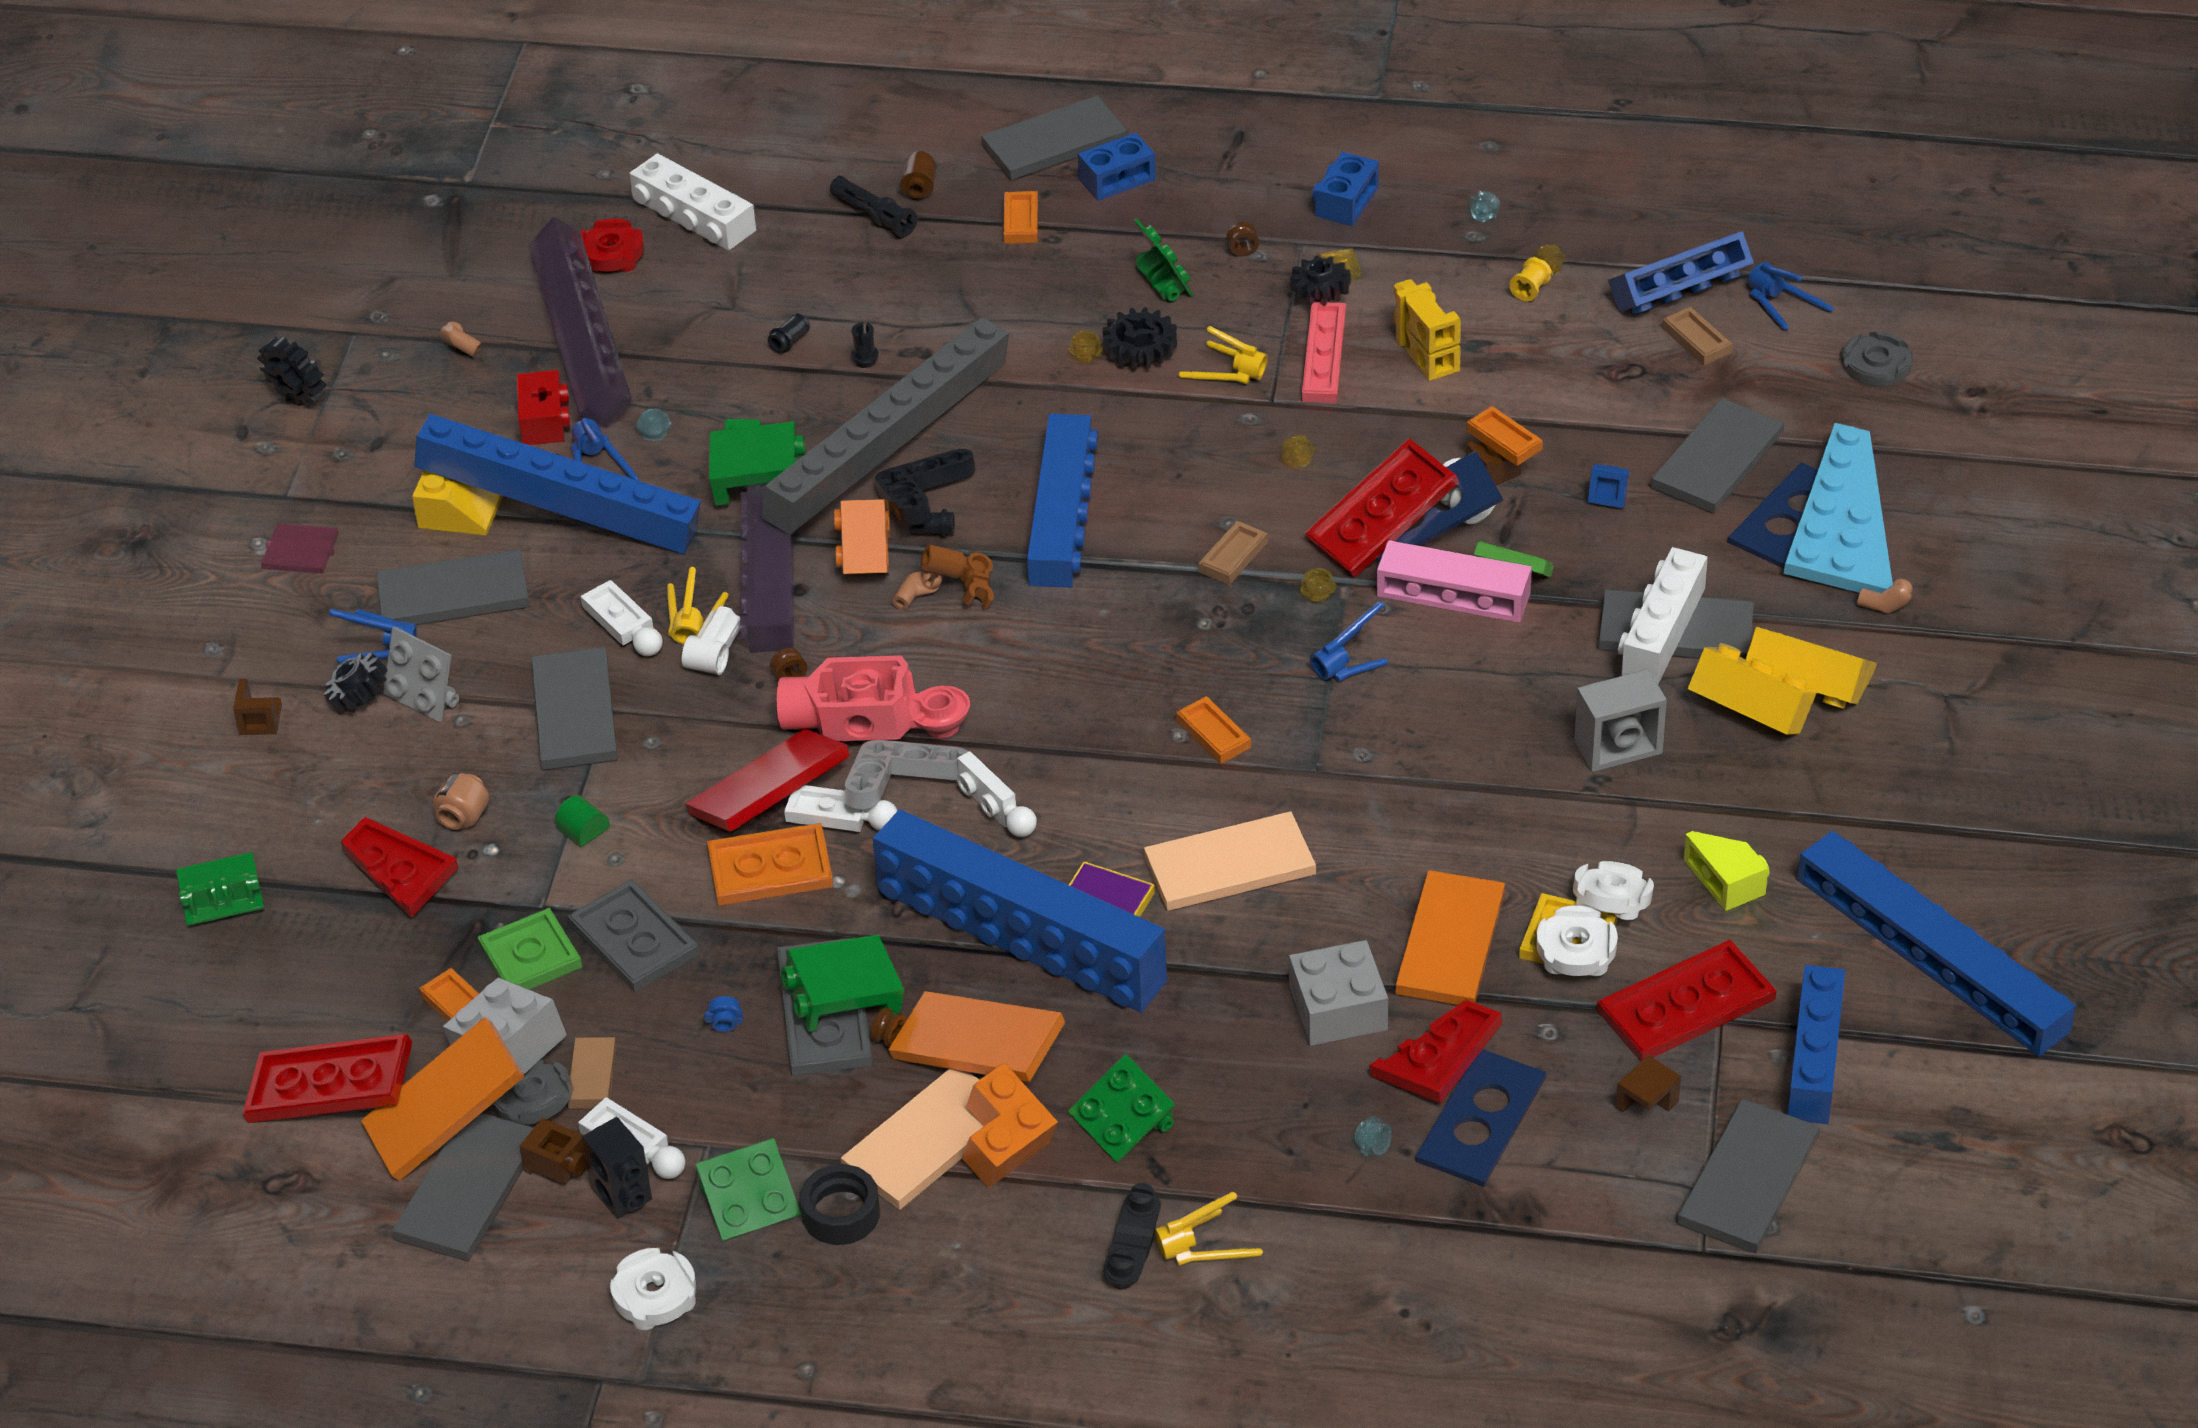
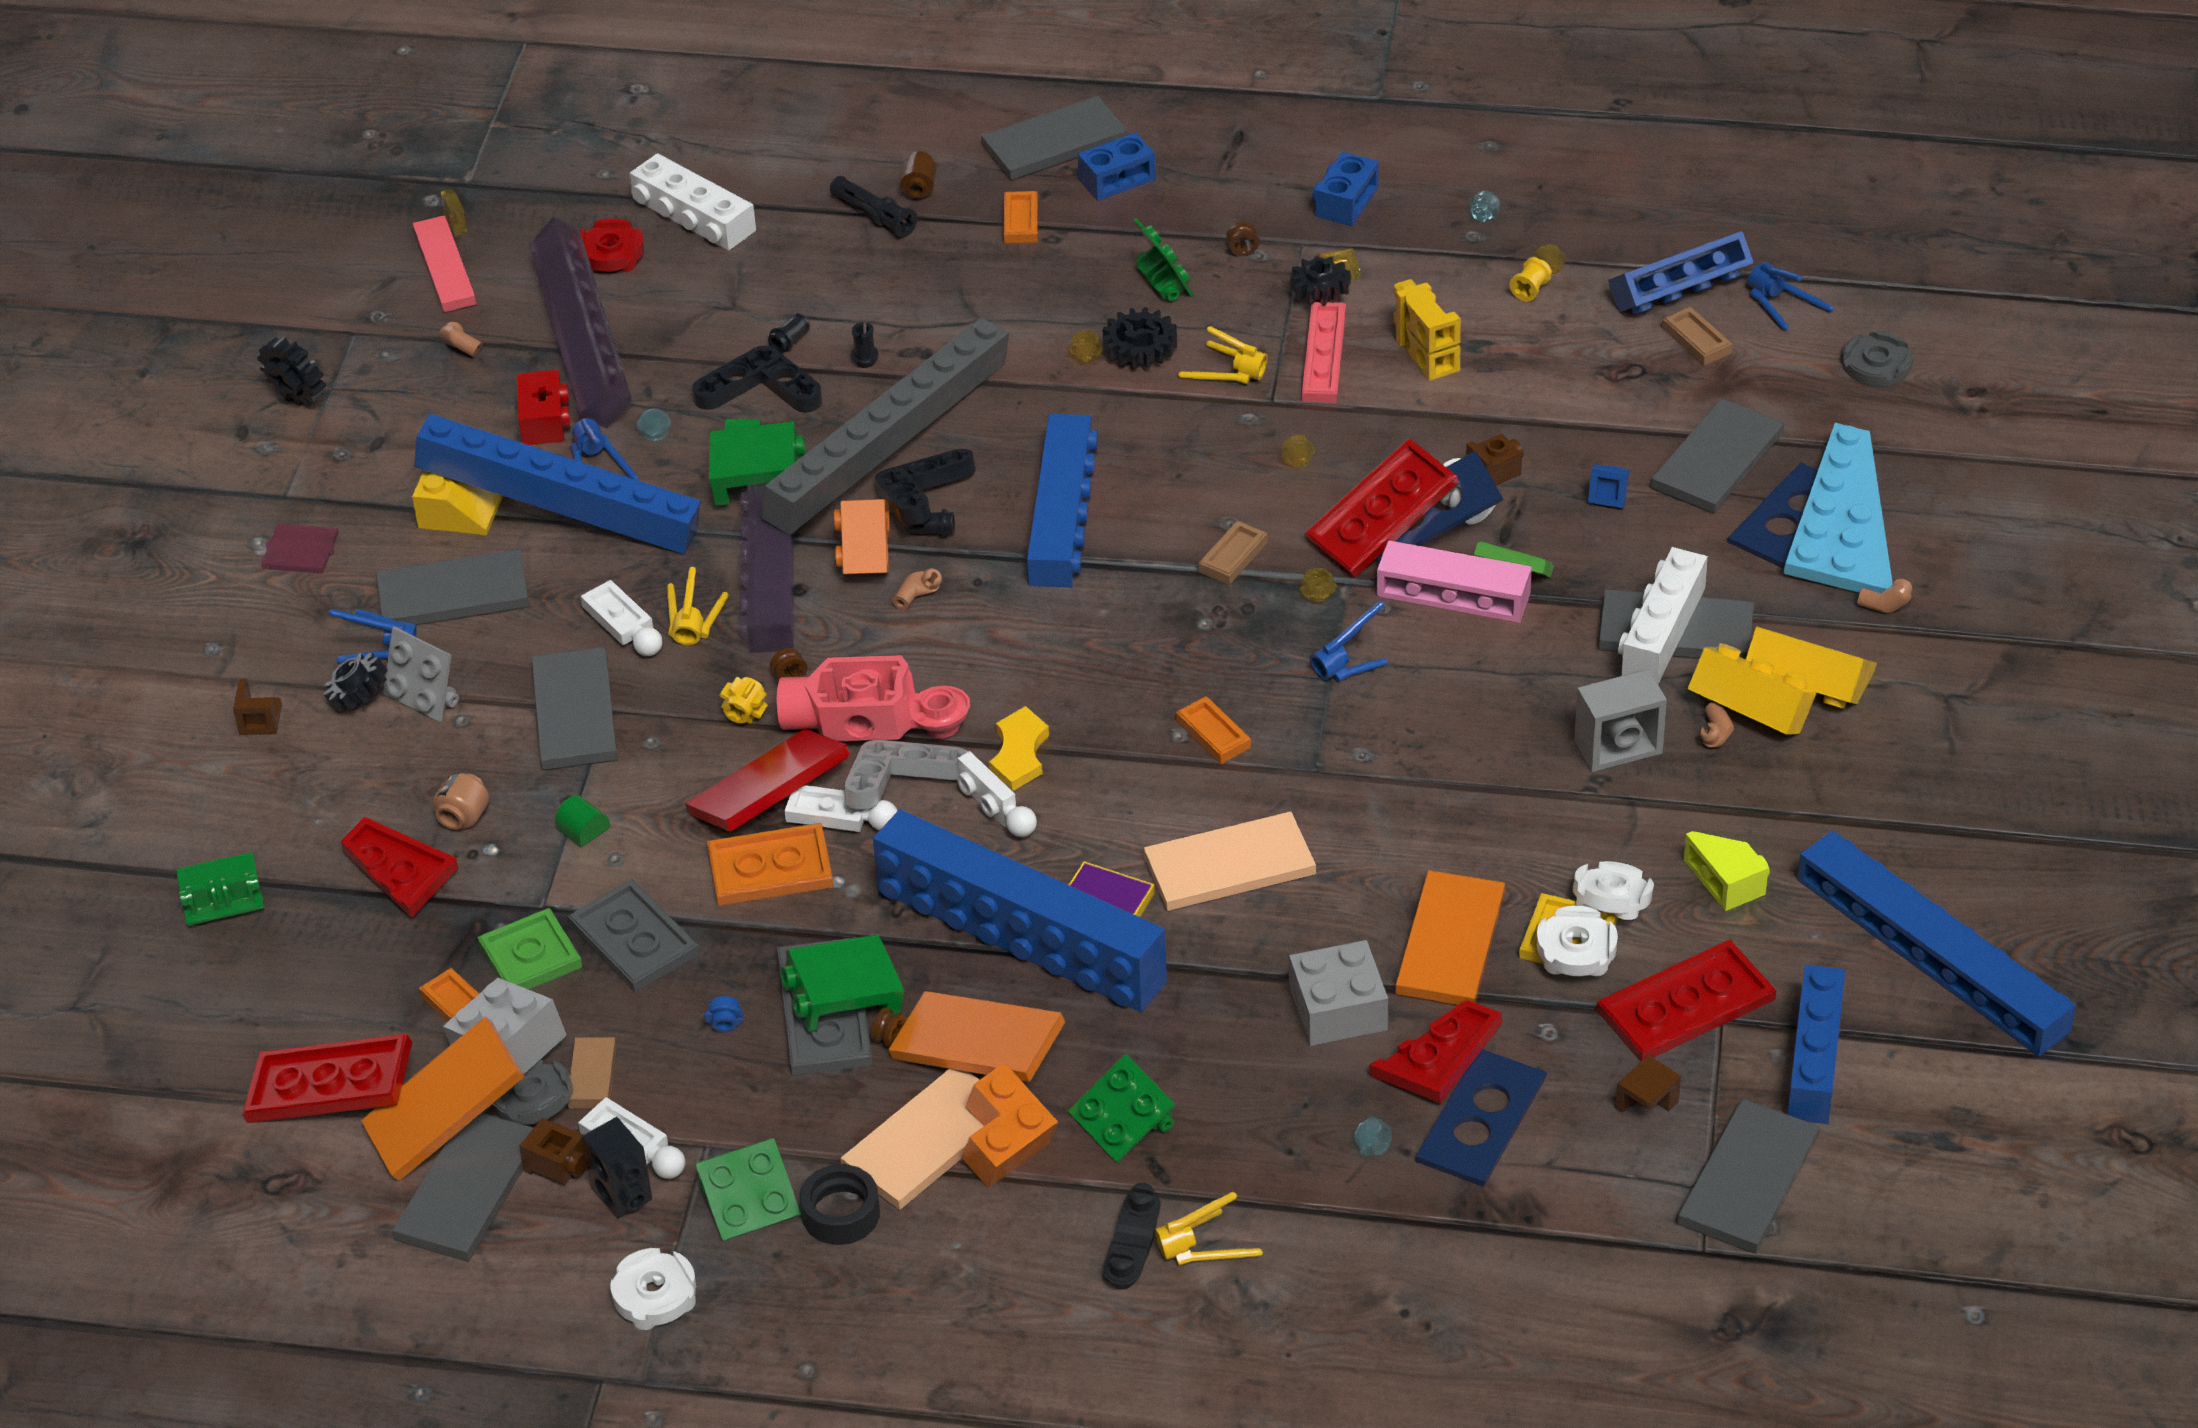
white piece [682,606,742,675] -> none
dark orange bar [921,545,994,610] -> none
orange tile [1466,406,1543,466] -> none
none -> coral tile [412,215,476,312]
none -> clear yellow tile [441,188,467,236]
none -> black beam [692,345,822,413]
none -> yellow gear [719,677,768,724]
none -> yellow tile [989,706,1049,791]
none -> nougat arm [1700,702,1734,748]

